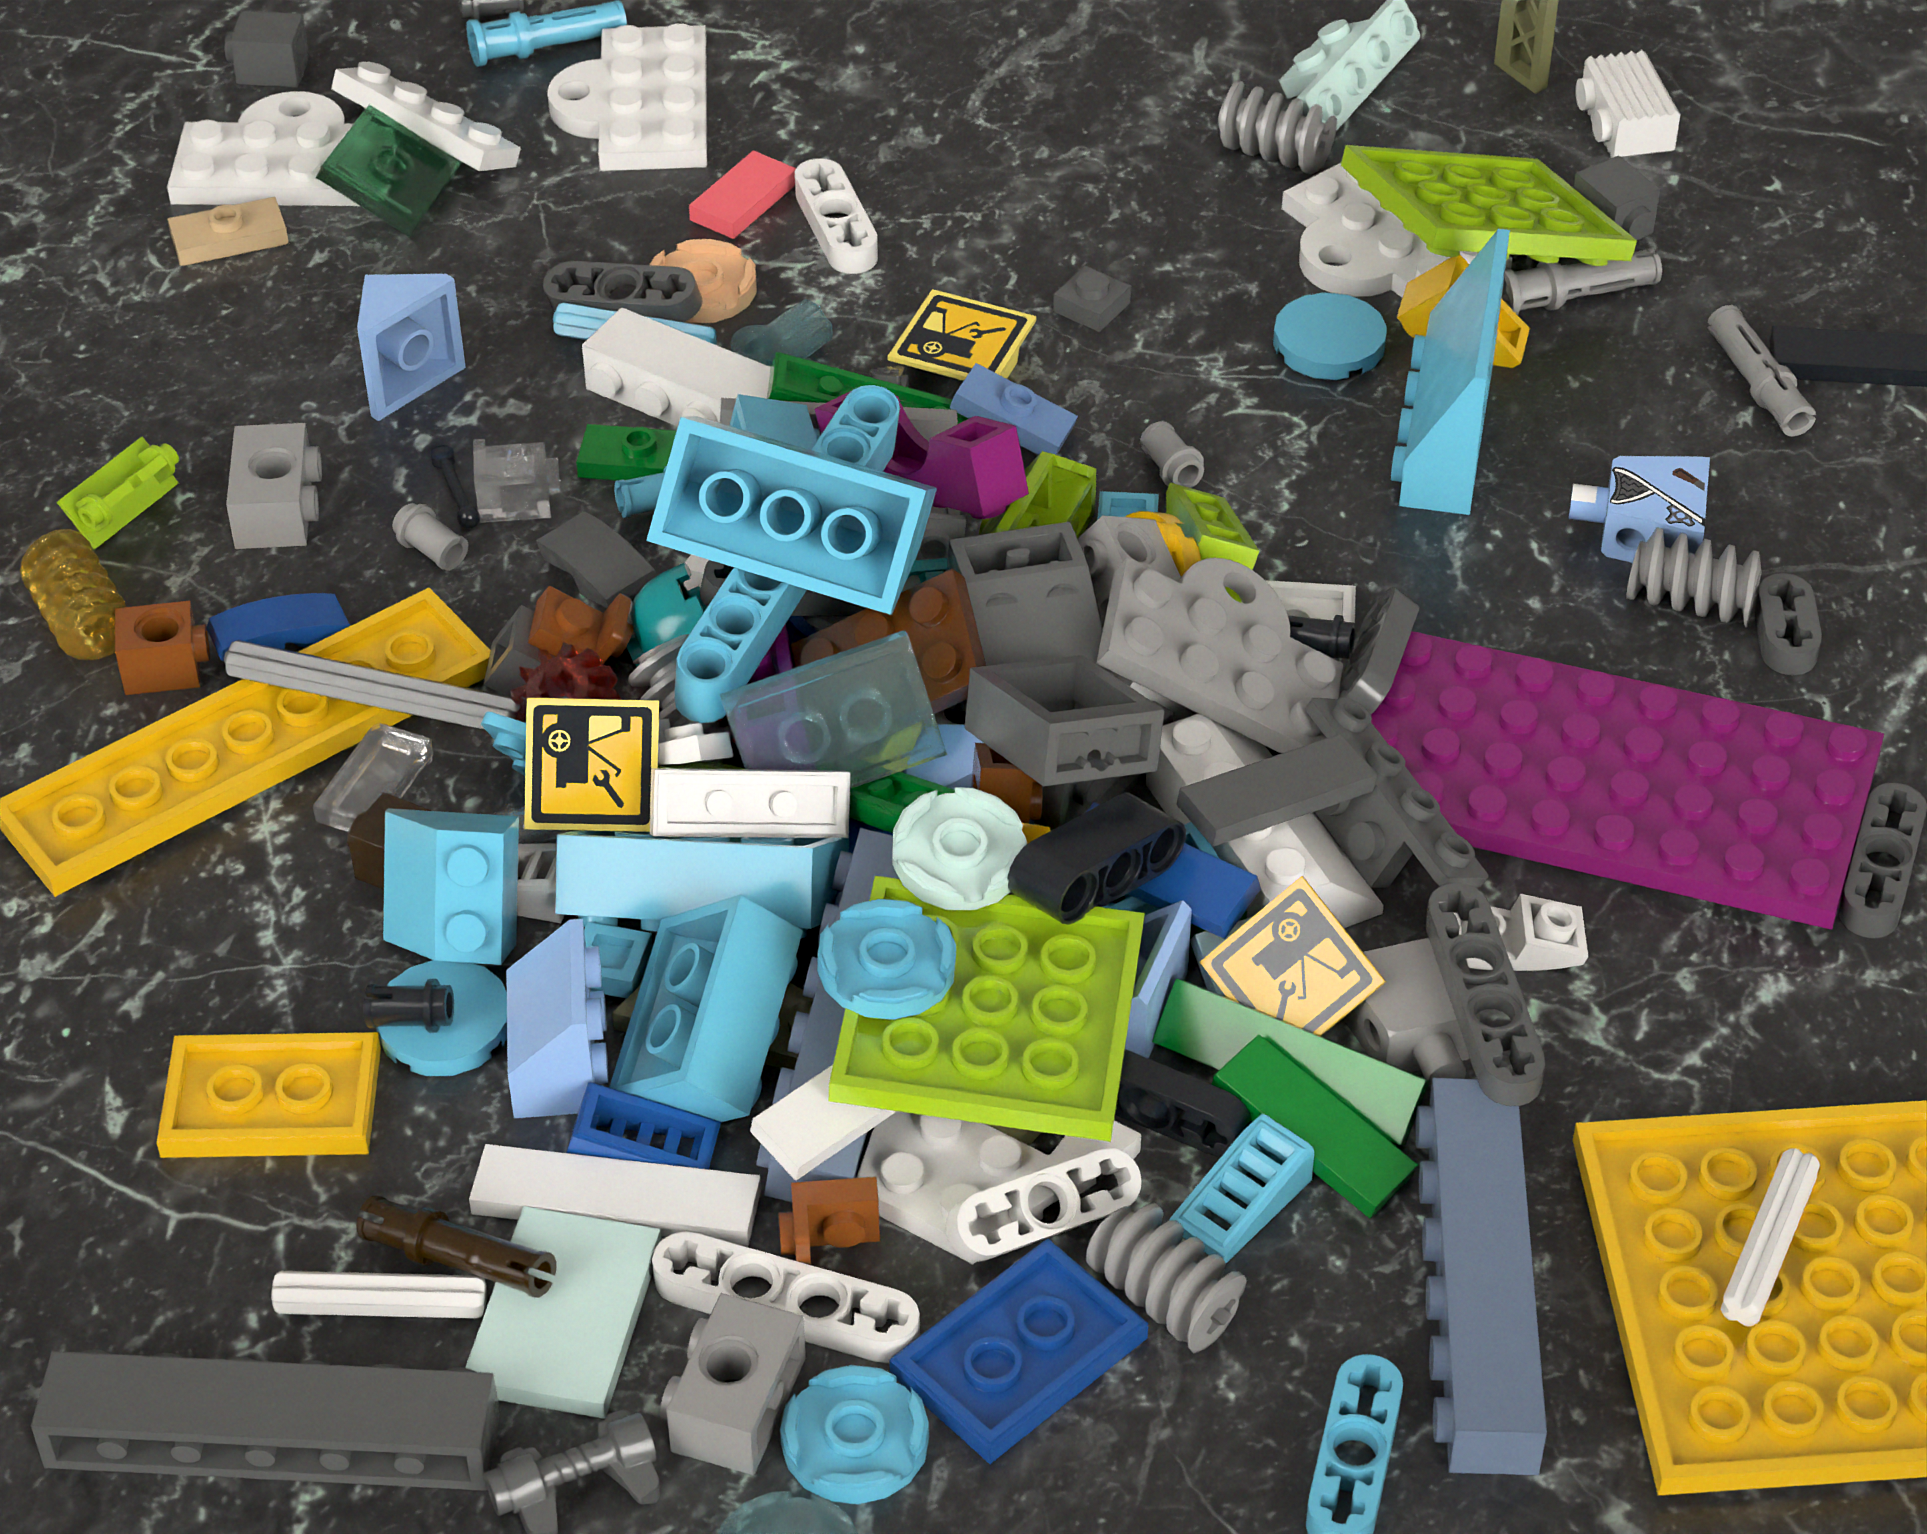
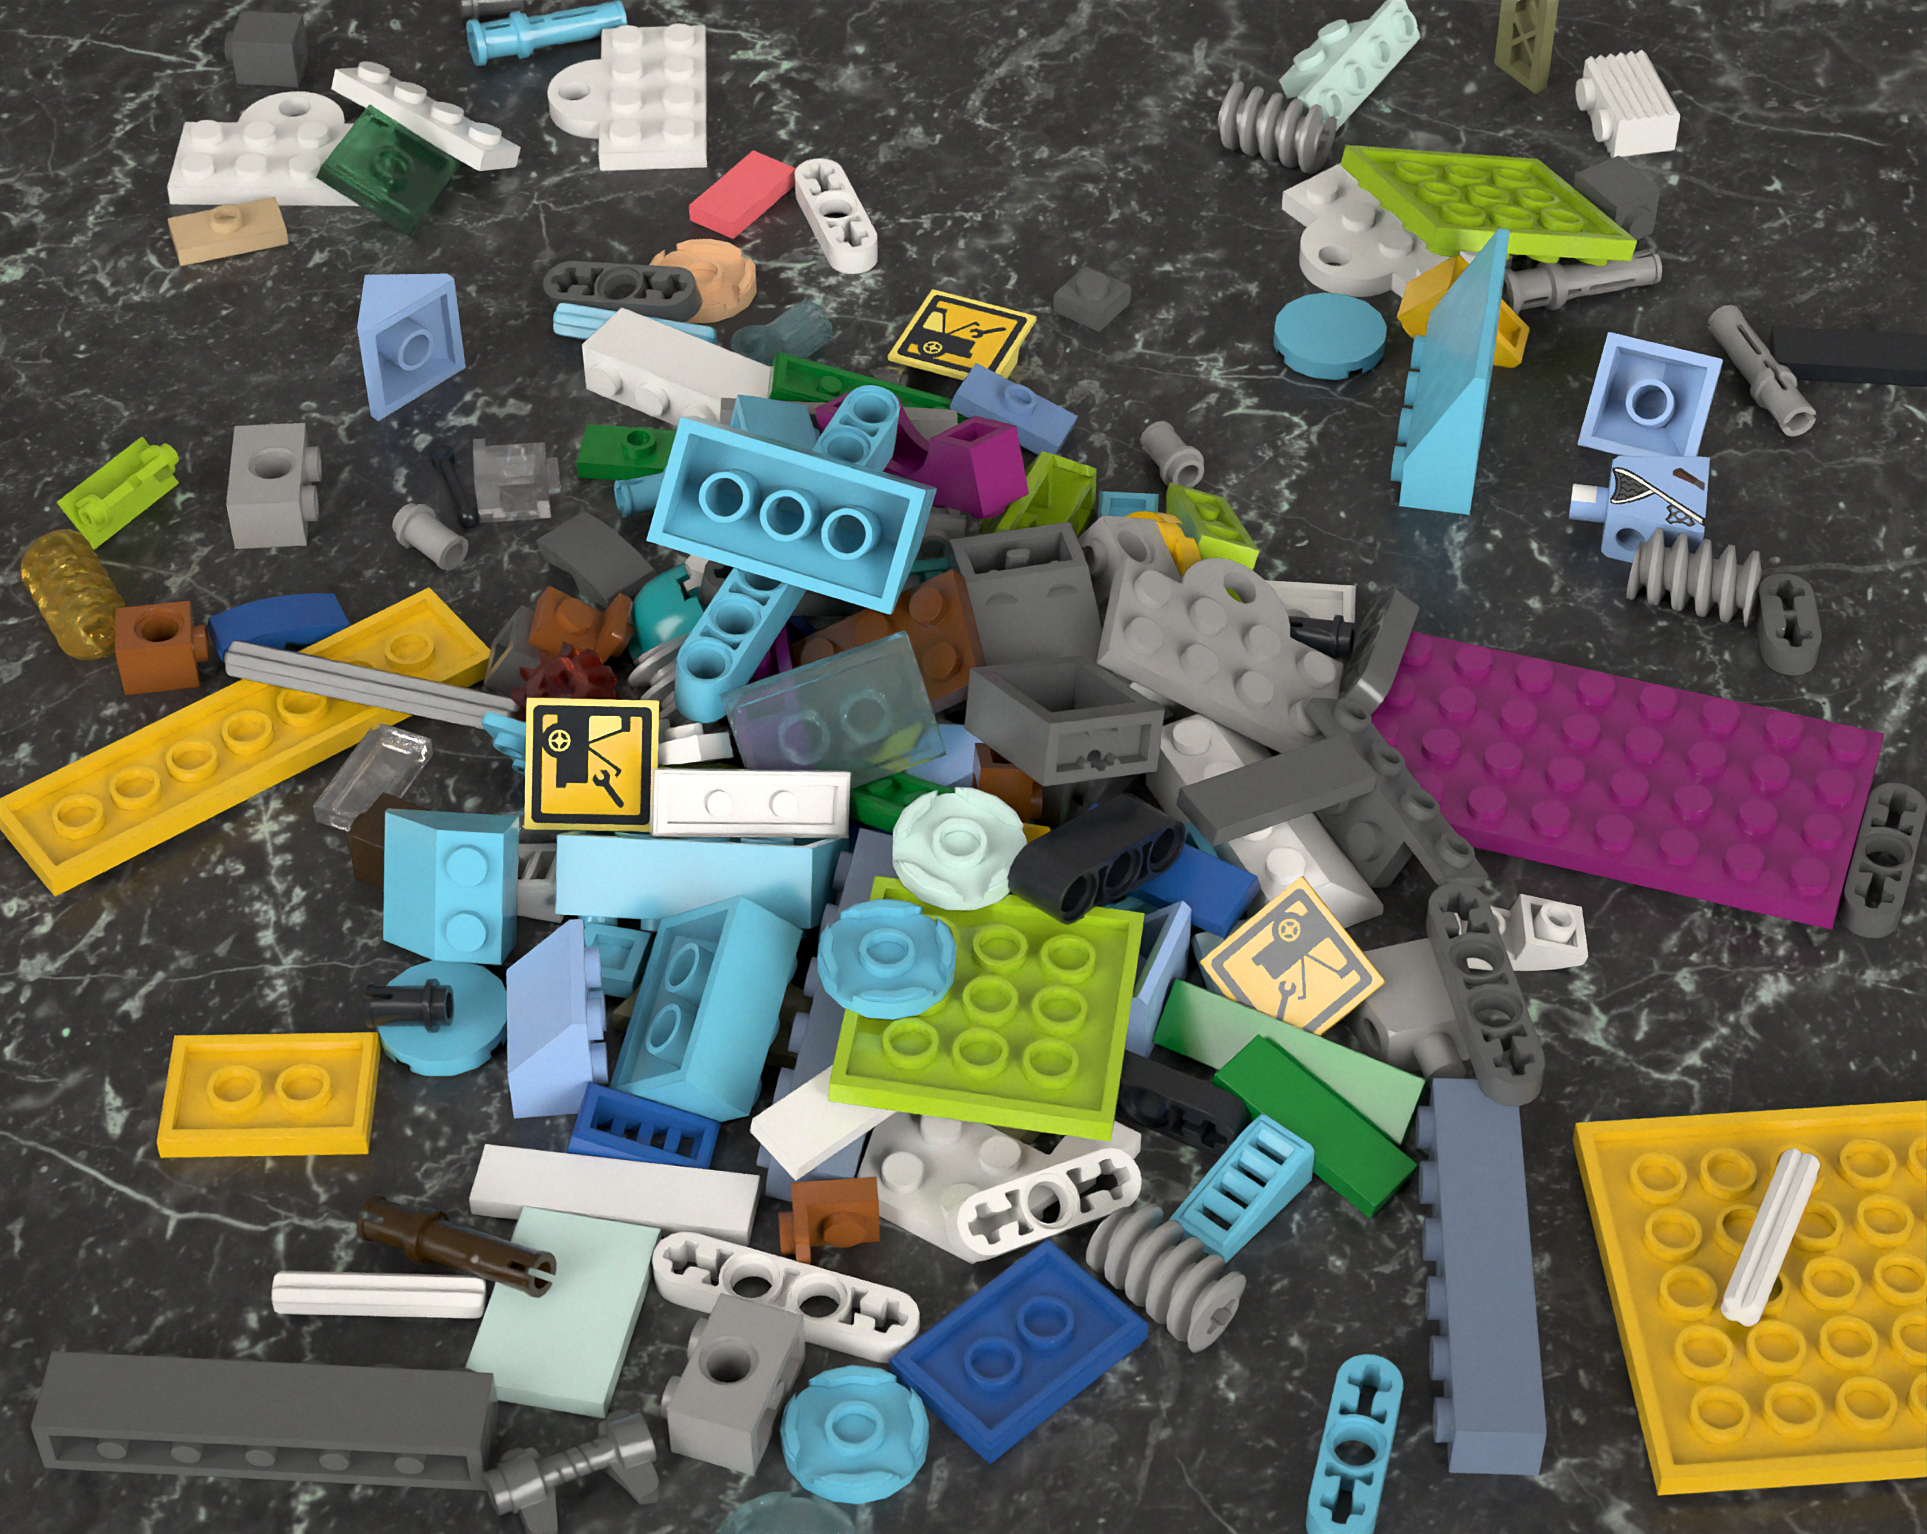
none -> light blue slope [1577,332,1723,457]

